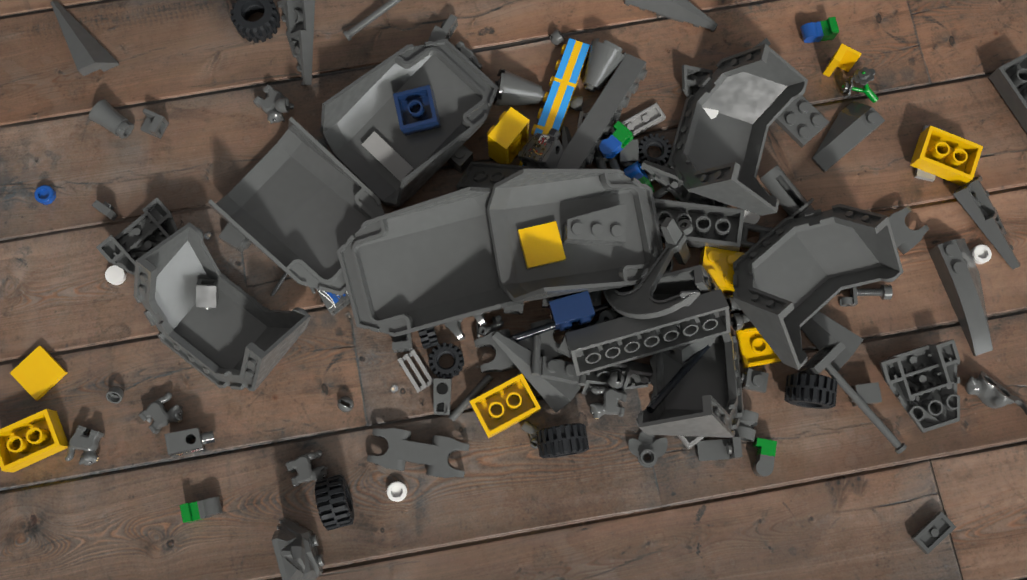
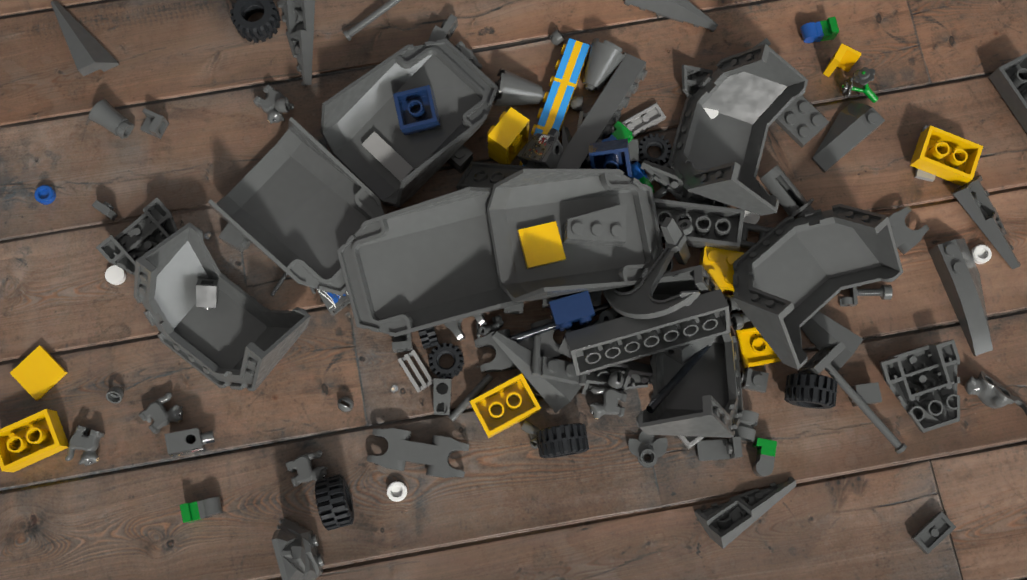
none -> dark blue brick [589,138,633,179]
none -> dark grey wedge [694,477,796,549]

